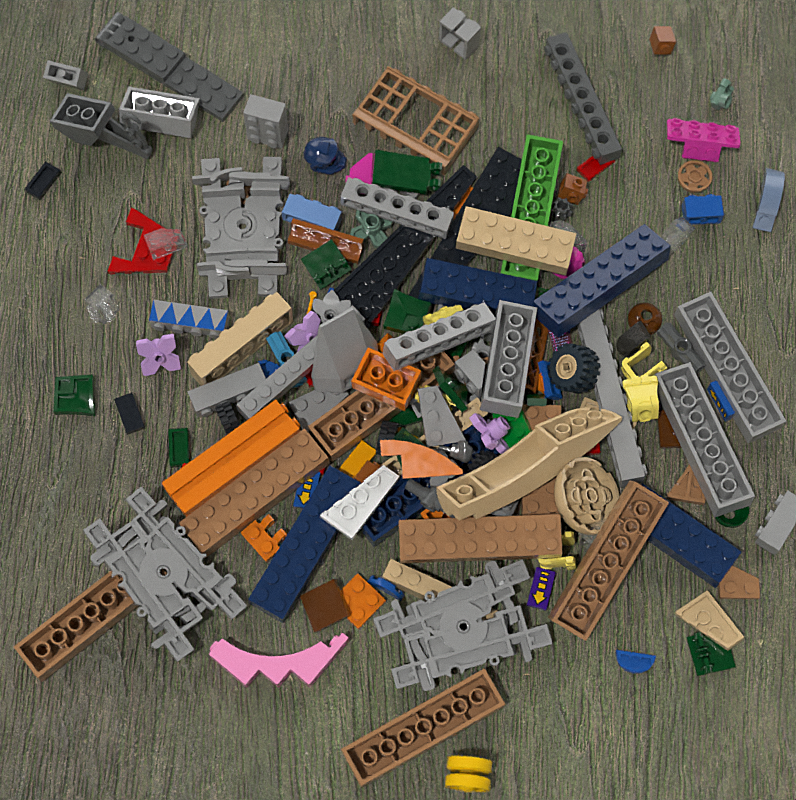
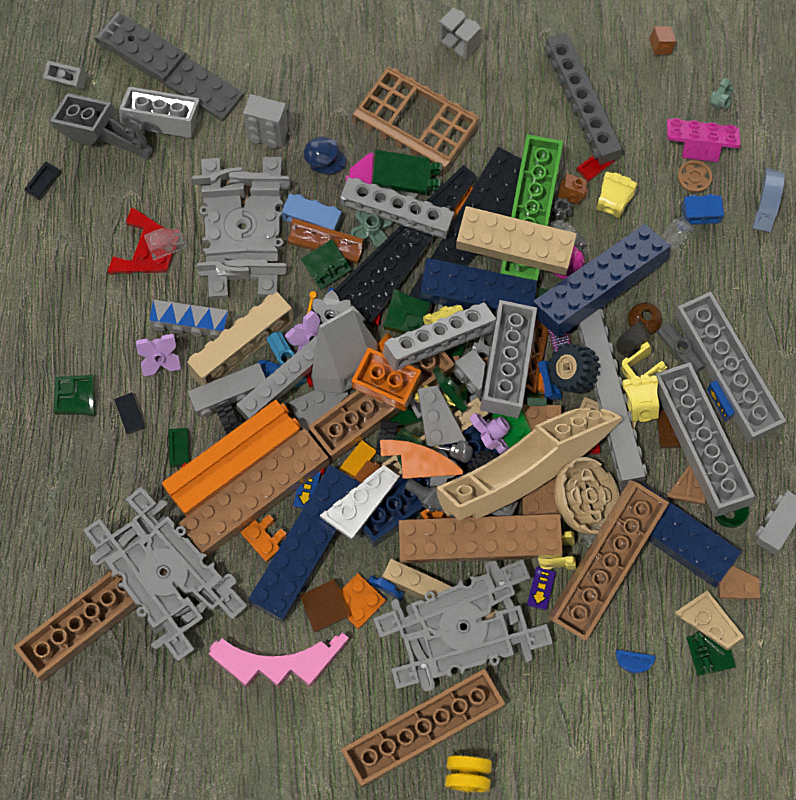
clear brick [84,284,120,325] -> none
none -> light yellow piece [596,172,637,219]

